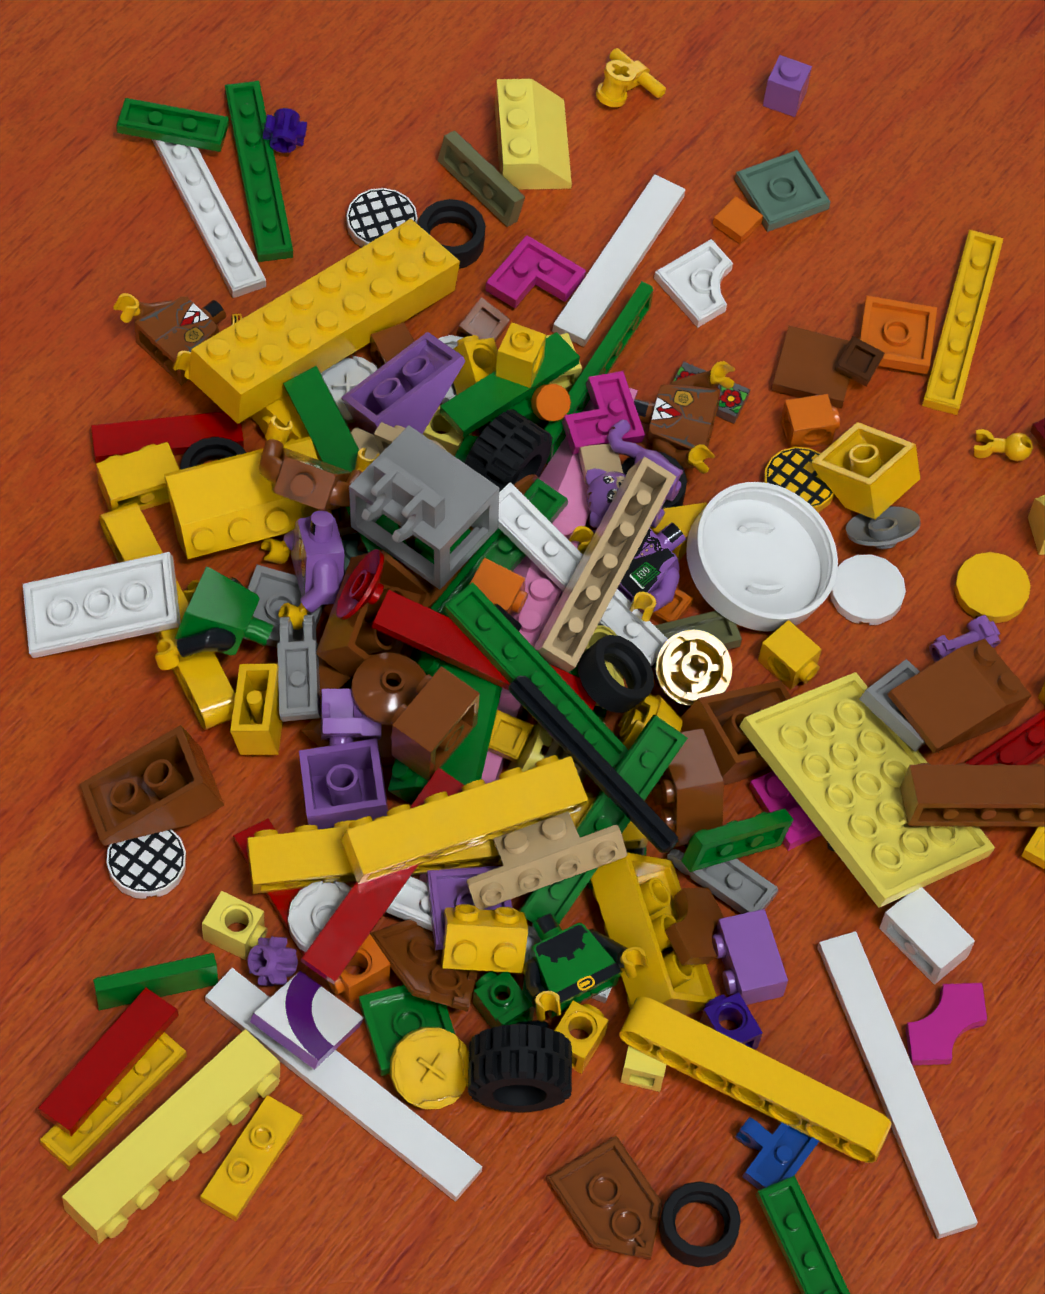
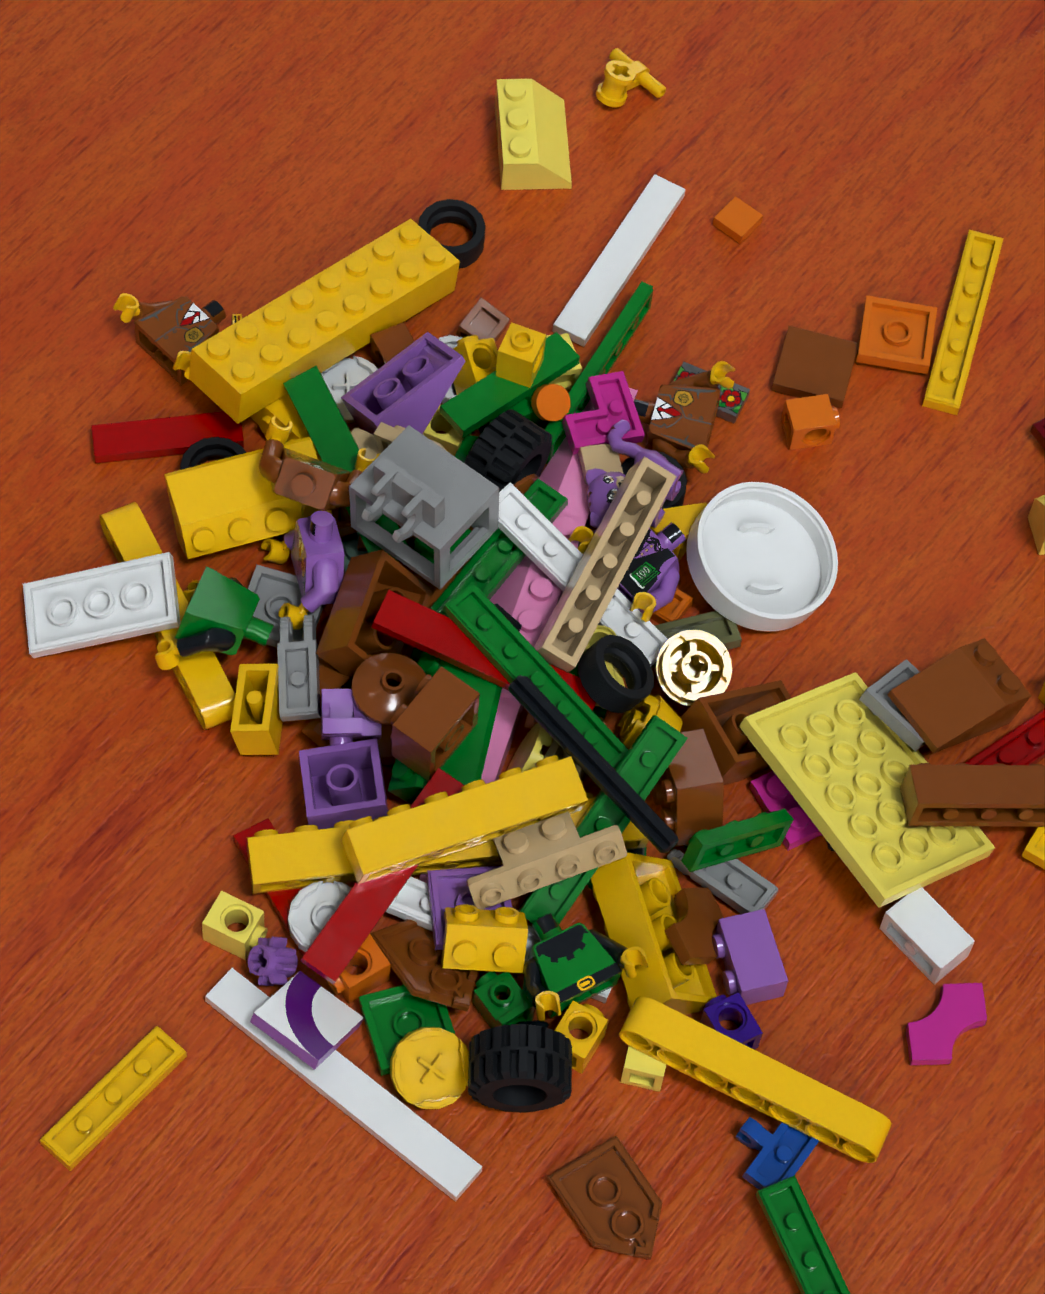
red tile [38,988,179,1137] -> none
light yellow brick [62,1029,280,1244] -> none
dark orange slope [80,725,224,846] -> none
green tile [93,953,218,1011] -> none
yellow brick [96,442,179,511] -> none
tile [106,829,186,899] -> none
green tile [117,98,229,152] -> none
white tile [152,139,266,298] -> none
yellow plate [200,1095,303,1221] -> none
green tile [225,81,293,262] -> none
dark purple gear [263,108,307,153] -> none
red dish [336,549,384,620] -> none
tile [346,188,418,247] -> none
olive plate [437,130,525,227] -> none
orange brick [469,557,528,615] -> none
dark pink plate [485,235,586,308] -> none
yellow tile [488,710,533,763] -> none
white tile [654,239,733,328] -> none
black tyre [659,1181,741,1267] -> none
sand green tile [735,150,831,232] -> none
yellow brick [758,620,822,690] -> none
medium lavender brick [763,55,812,117] -> none
tile [763,447,835,513] -> none
yellow slope [812,422,920,520] -> none
white tile [817,931,978,1239] -> none
white tile [830,554,906,625] -> none
reddish brown tile [835,336,885,387] -> none
light grey dish [846,506,921,549] -> none
medium lavender bar [929,615,1001,662] -> none
yellow tile [954,552,1031,623] -> none
yellow arm [974,429,1033,461] -> none

